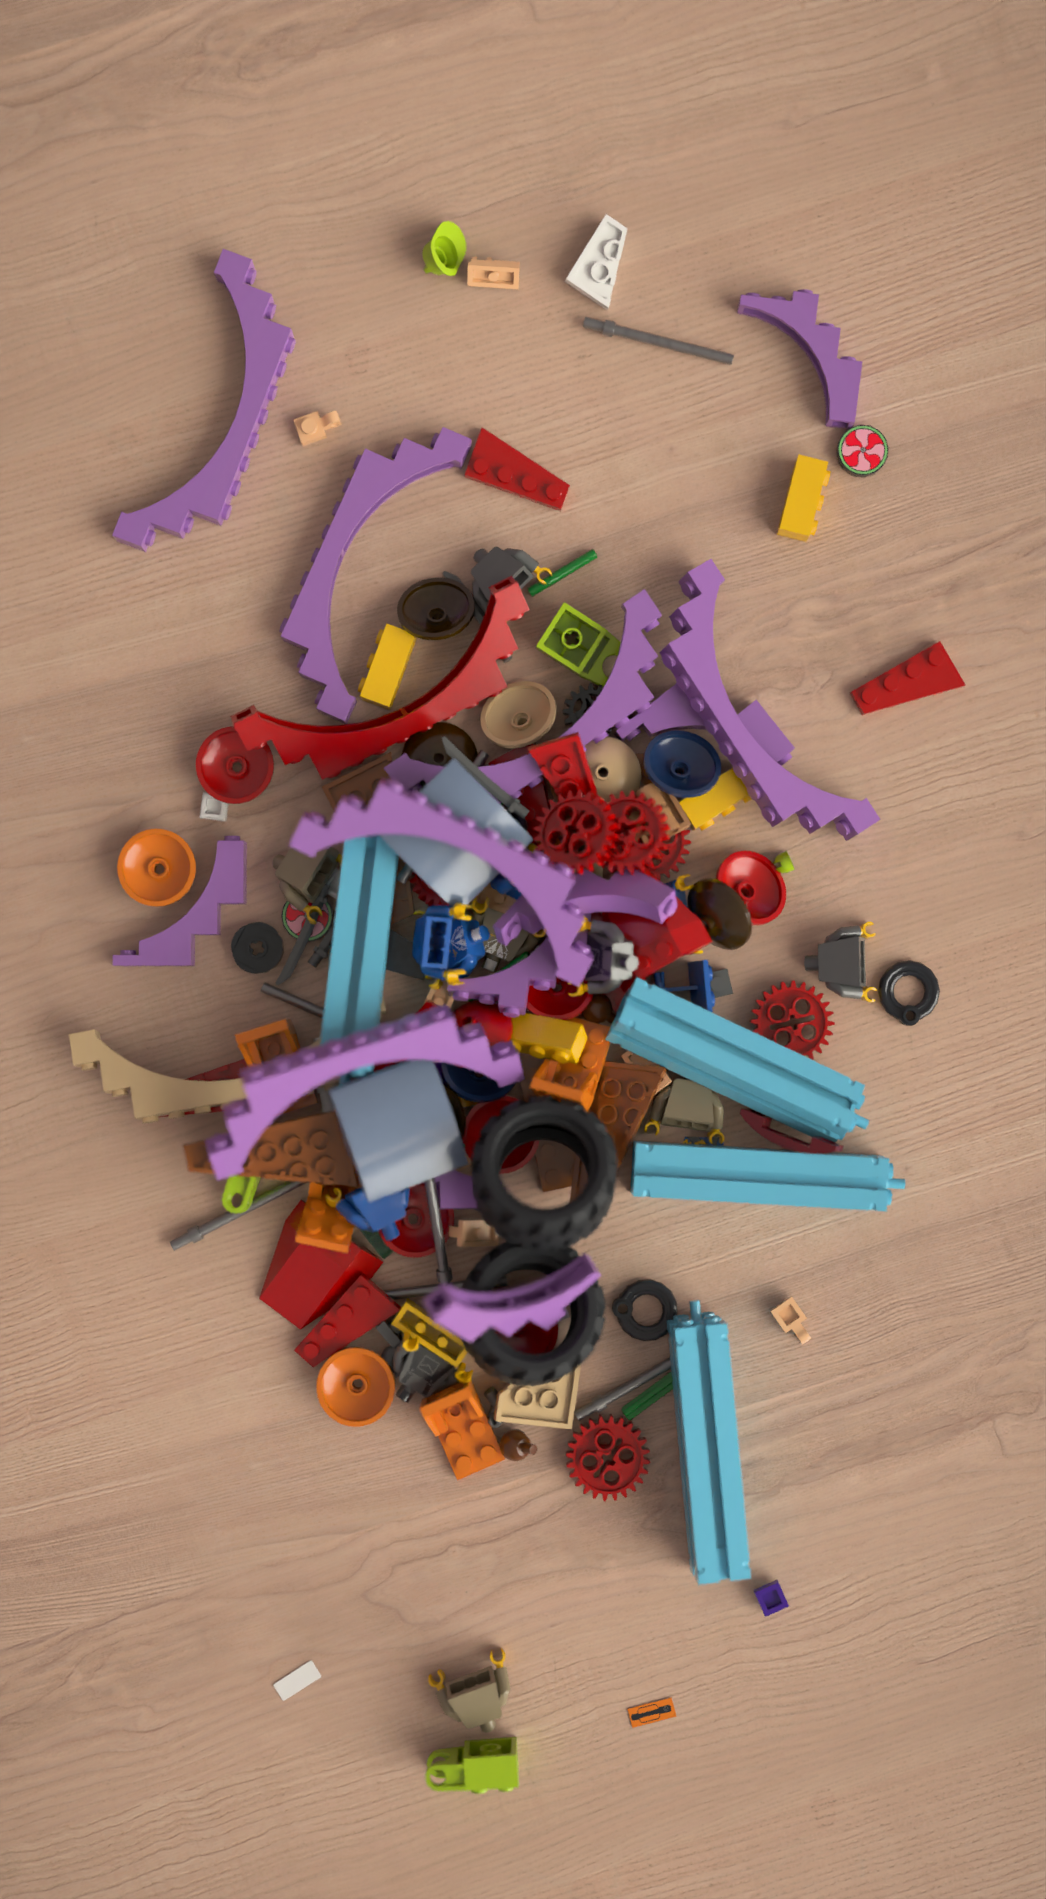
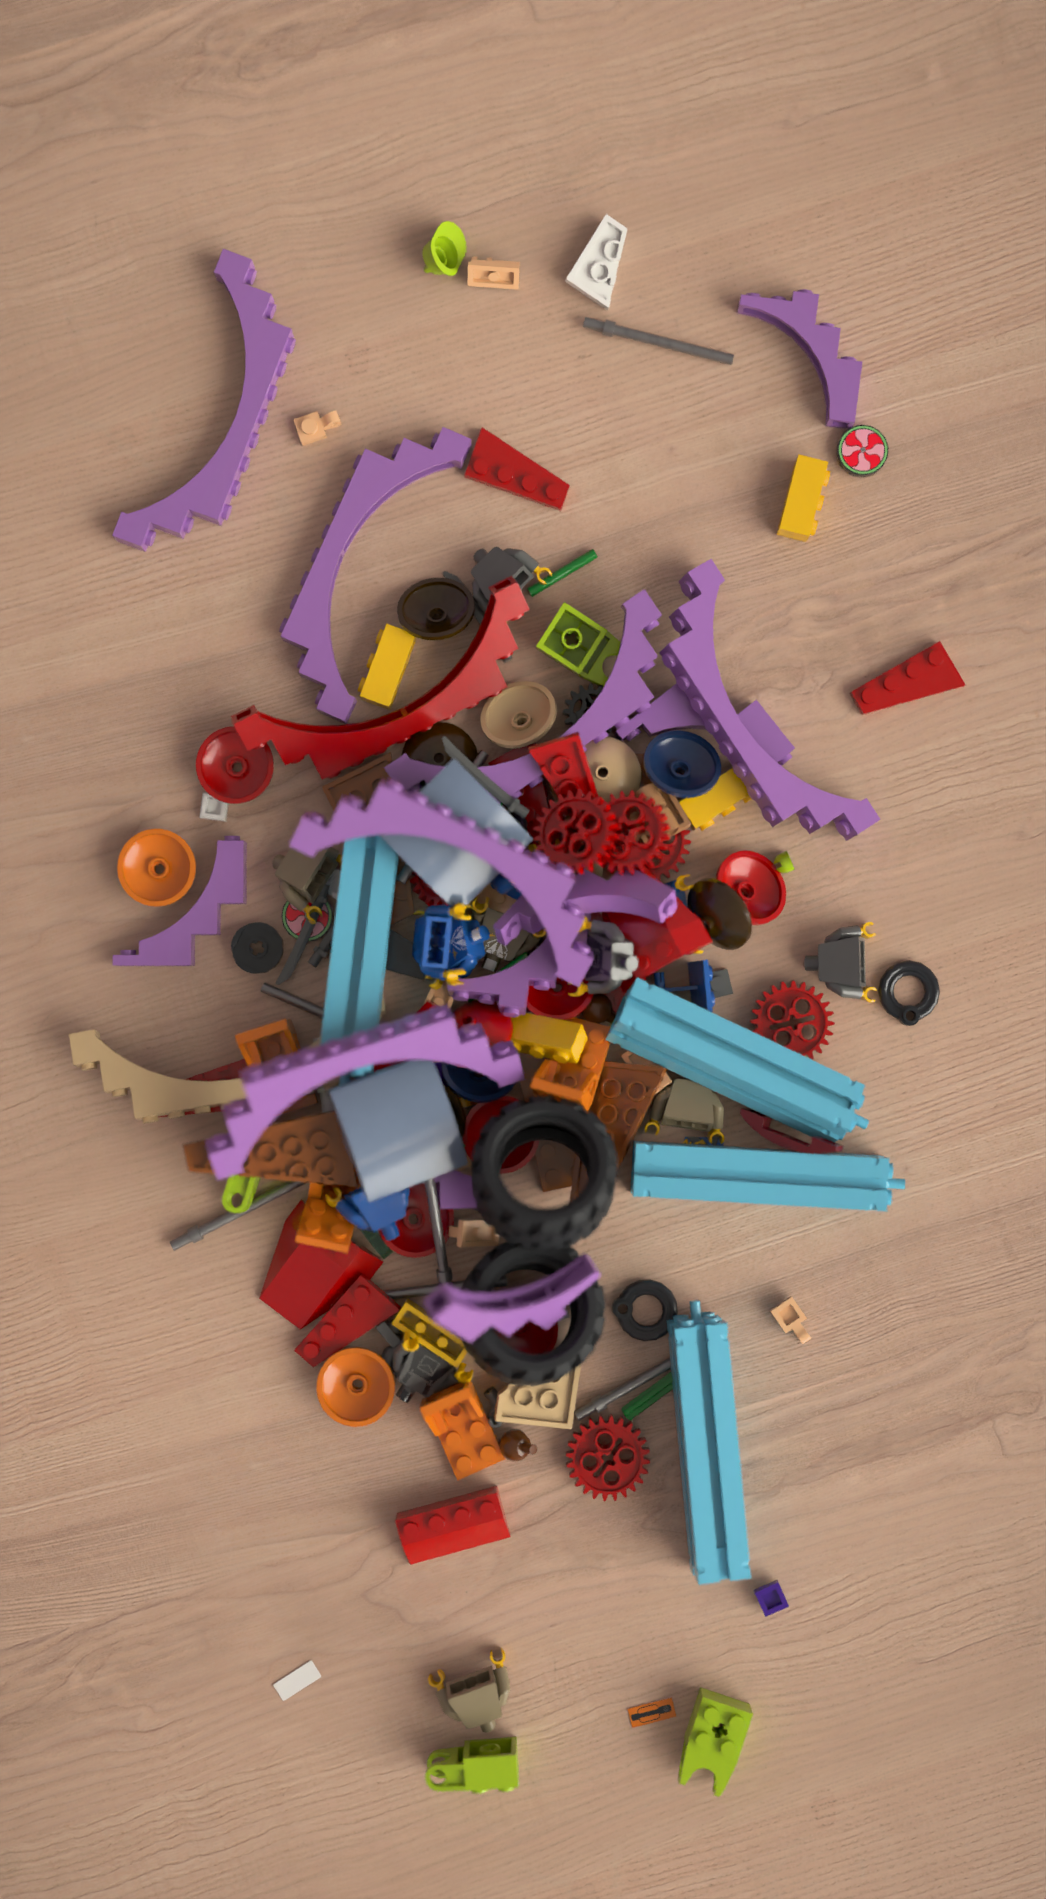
none -> red slope [395,1486,511,1565]
none -> lime brick [678,1687,753,1797]

